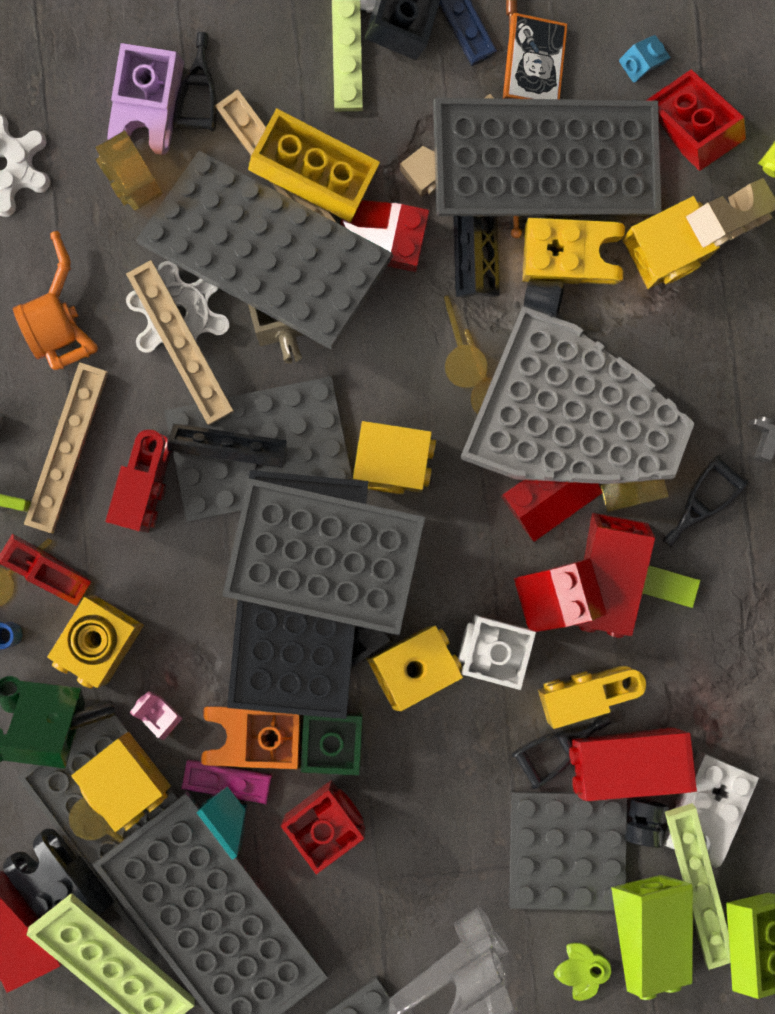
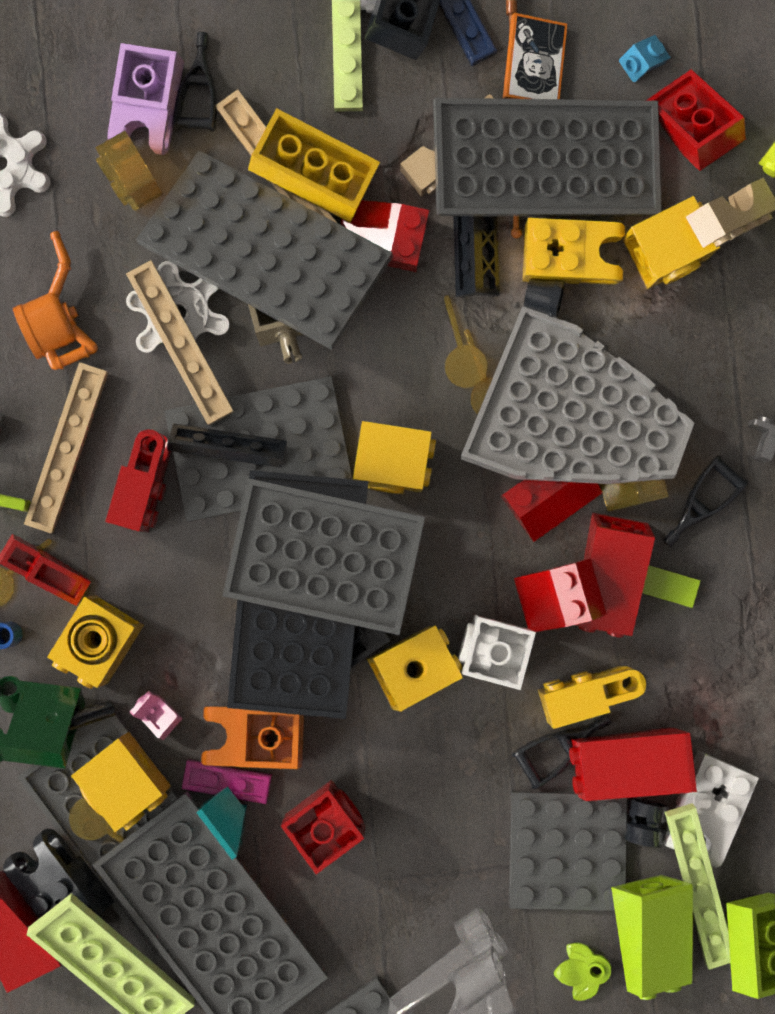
dark green brick [301,712,363,775] -> none

